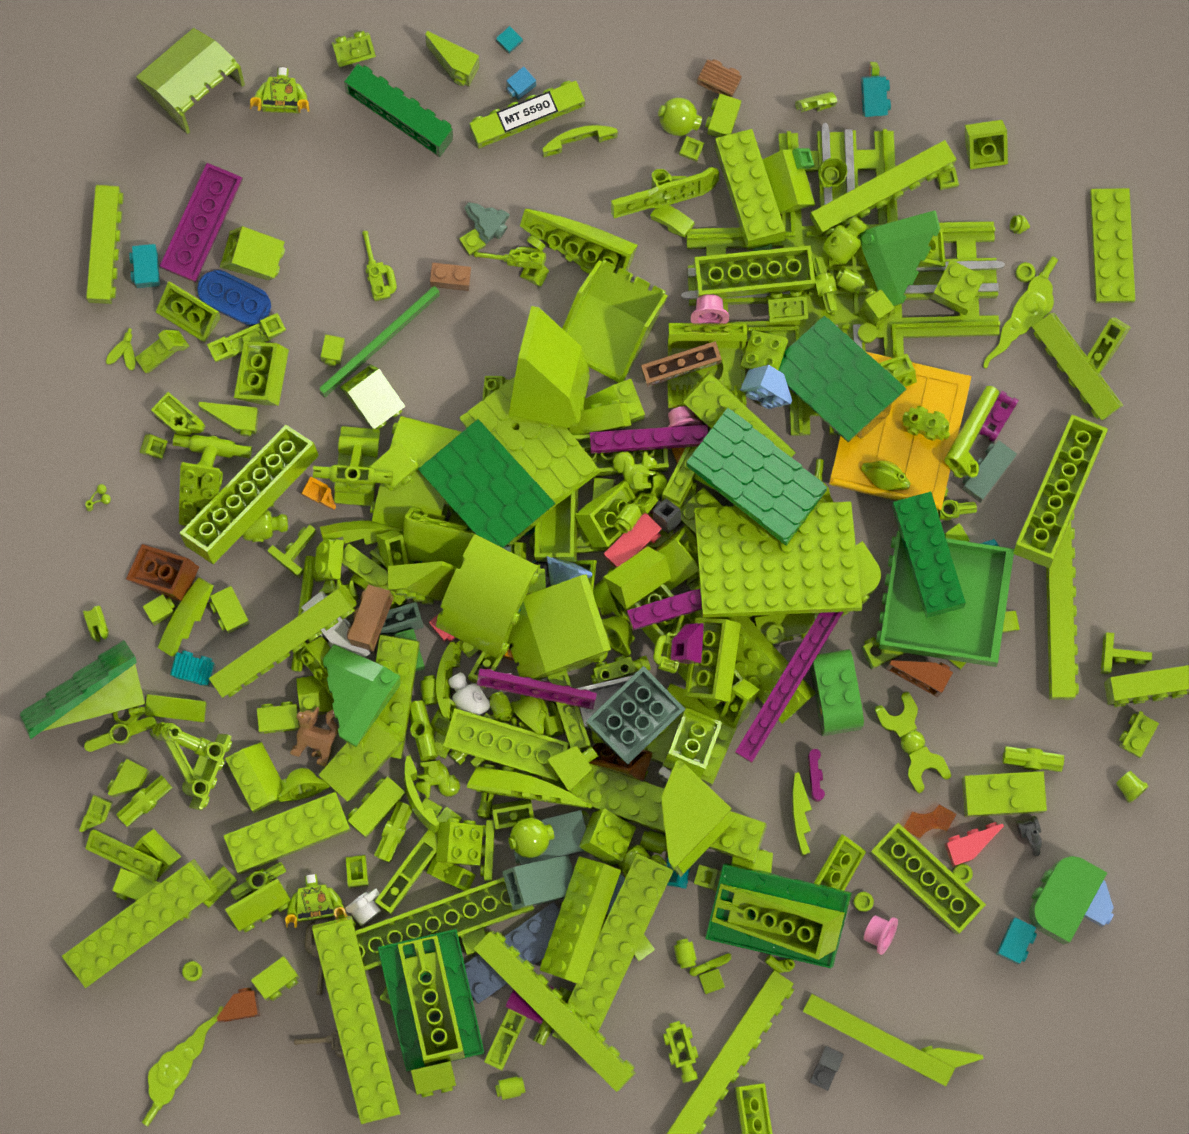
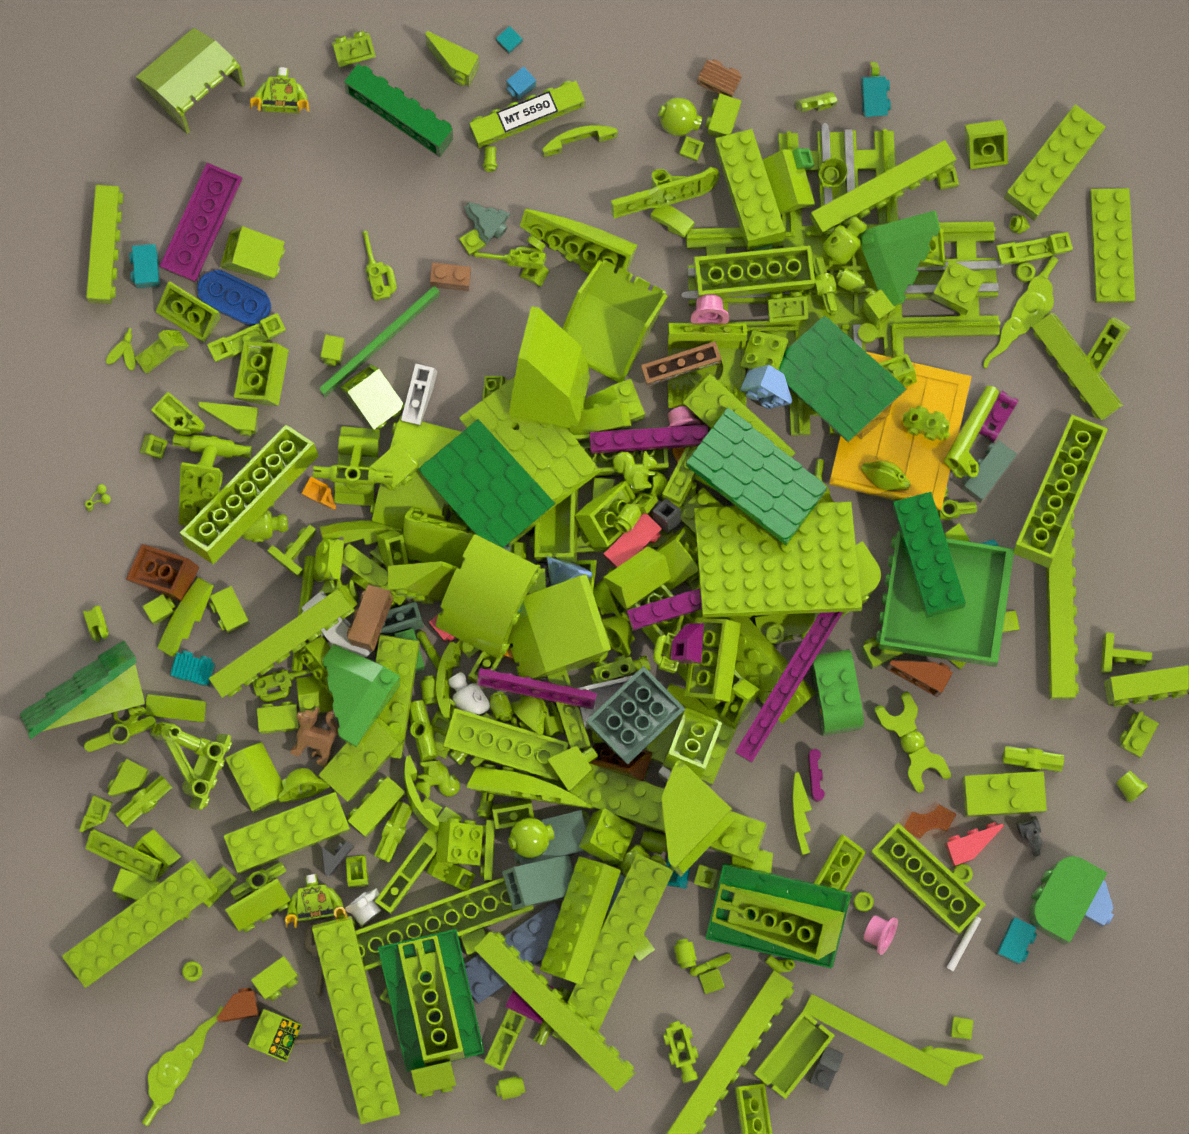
none -> lime slope [248,1009,302,1062]
none -> lime piece [253,669,312,702]
none -> dark grey slope [322,841,354,878]
none -> white slope [401,364,438,425]
none -> lime piece [417,630,441,671]
none -> lime pin [482,146,498,172]
none -> lime piece [753,1010,835,1100]
none -> white bar [947,916,981,972]
none -> lime plate [951,1017,974,1040]
none -> lime slope [996,232,1073,265]
none -> lime brick [1004,104,1106,221]

